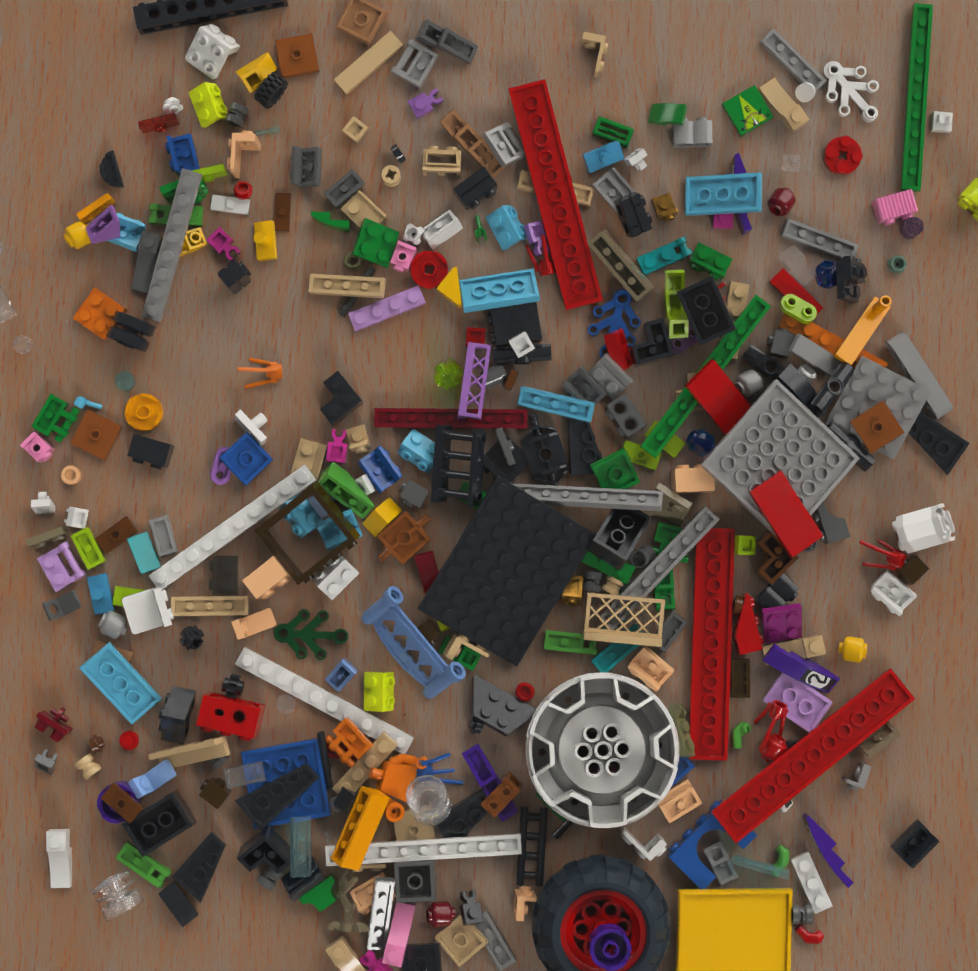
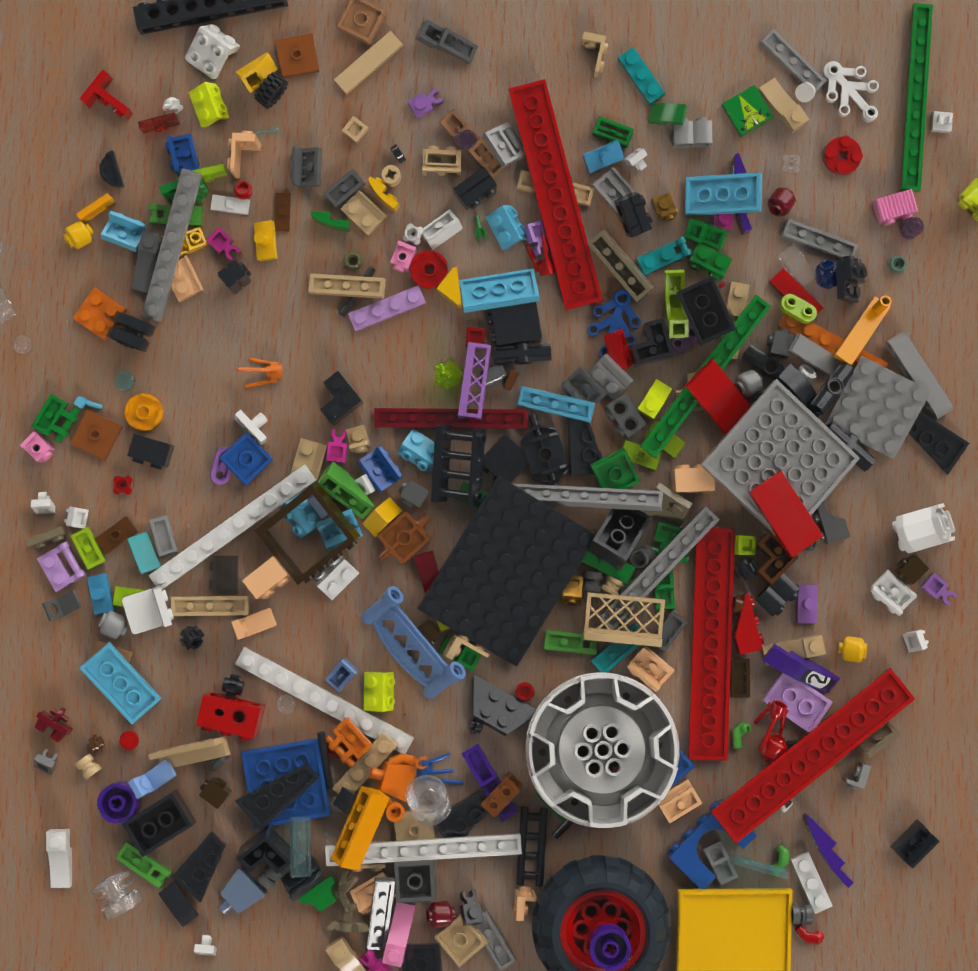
light nougat tile [61,466,82,485] -> none
medium lavender slope [85,205,120,244] -> none
reddish brown plate [101,782,144,823] -> none
black brick [158,686,196,745] -> none
dark grey wheel [224,102,249,128] -> none
clear tile [224,761,266,789] -> none
dark green plant [274,609,349,660] -> none
green plate [351,218,400,268] -> none
light grey plate [390,39,439,89] -> none
dark grey plate [495,427,516,467] -> none
white plate [509,331,535,358] -> none
white bracket [620,826,667,861] -> none
olive hinge [668,703,695,758] -> none
clear blue head [686,428,716,457] -> none
magenta plate [762,603,802,644] -> none
dark orange plate [850,400,905,454] -> none
red plant [859,539,906,571] -> none
none -> red bracket [79,69,133,120]
none -> red plate [113,476,133,495]
none -> light nougat plate [171,255,204,302]
none -> white tile [194,935,217,956]
none -> sand blue torso [218,865,267,914]
none -> yellow slope [368,176,399,213]
none -> wheel [454,130,477,150]
none -> teal plate [617,47,665,105]
none -> neon yellow slope [637,379,672,421]
none -> green slope [684,218,729,250]
none -> black gear [734,557,759,581]
none -> medium lavender tile [796,584,818,624]
none -> white tile [903,630,929,653]
none -> medium lavender plate [920,572,957,605]

